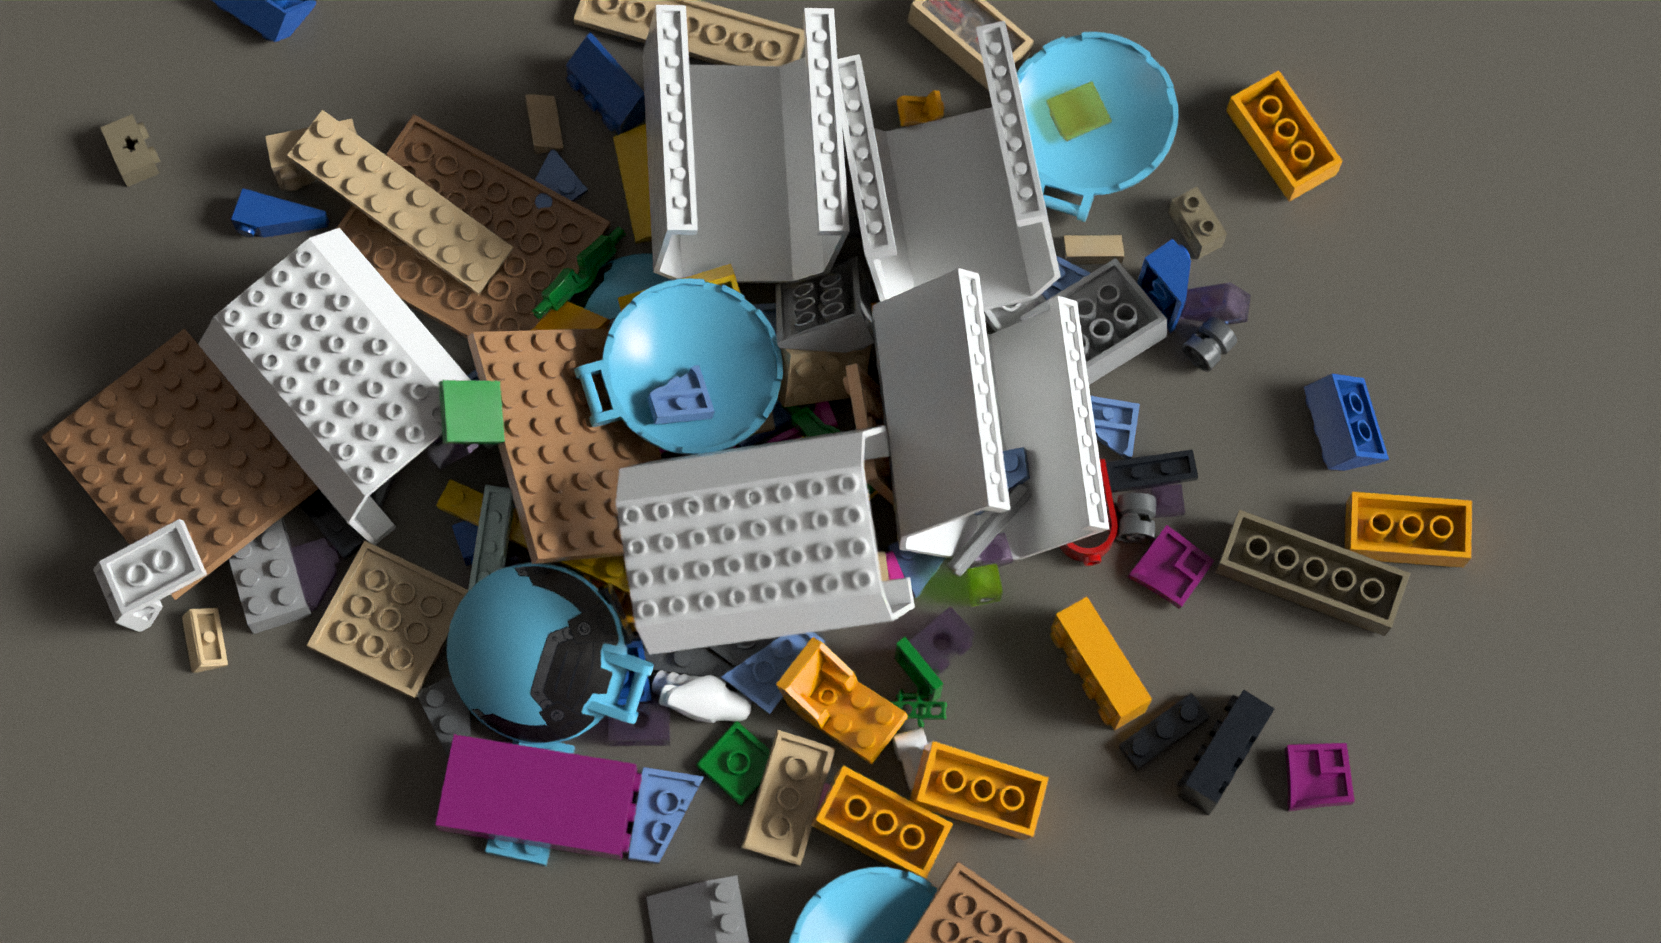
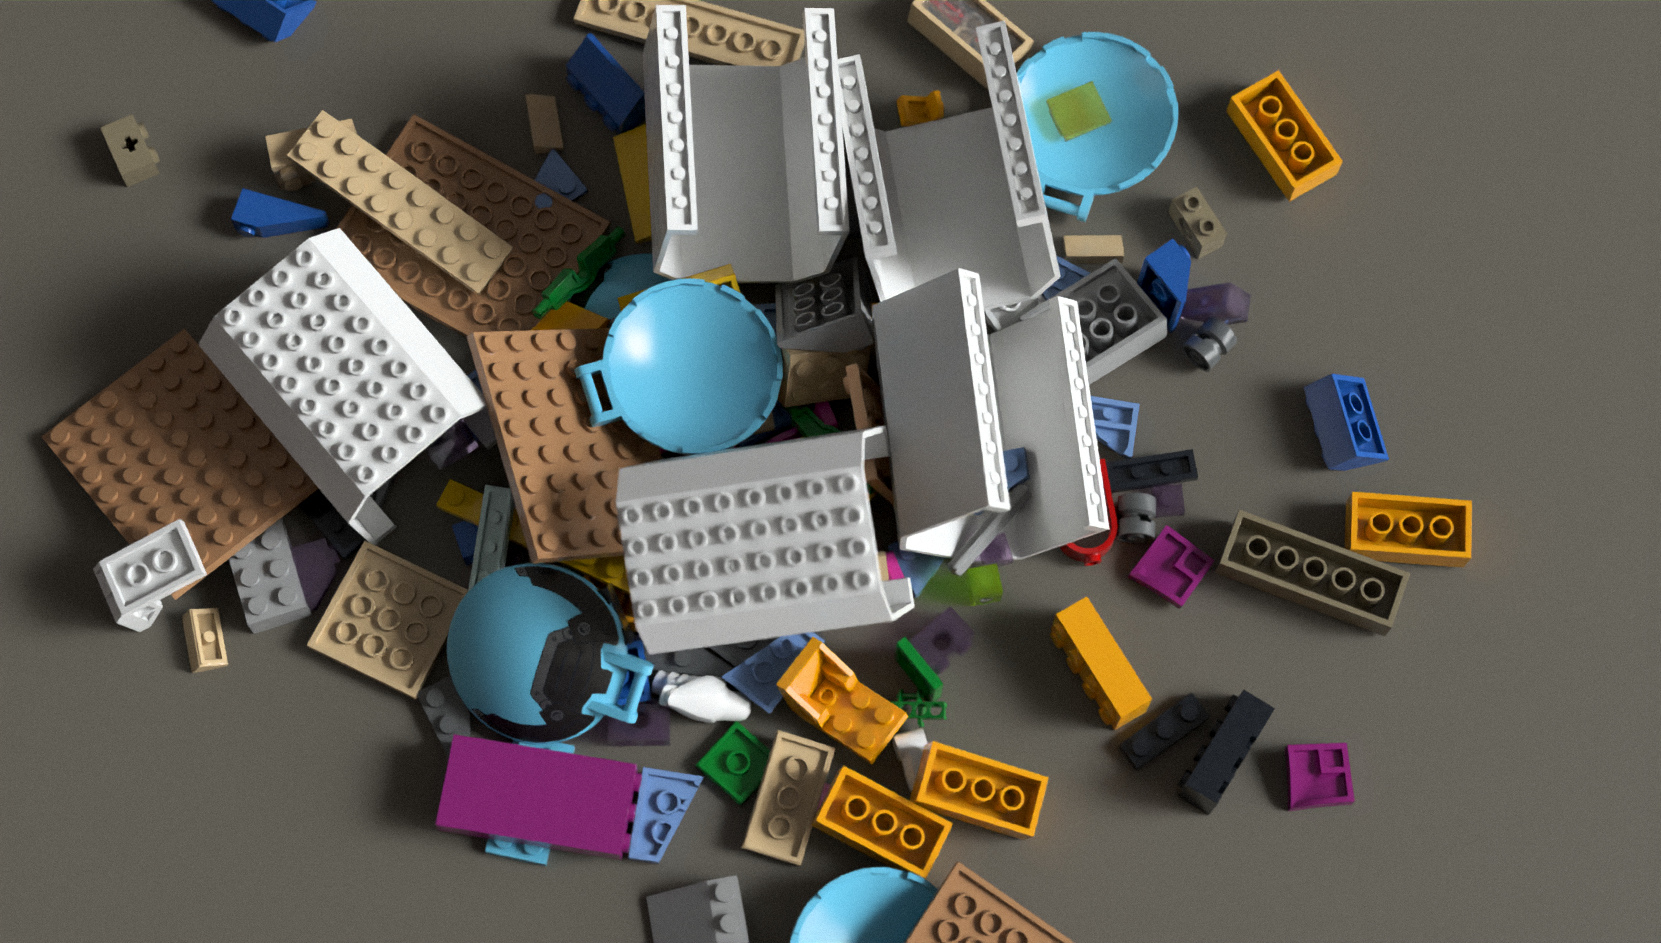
tile [438,380,505,444] -> none
medium blue wing [647,365,715,424] -> none

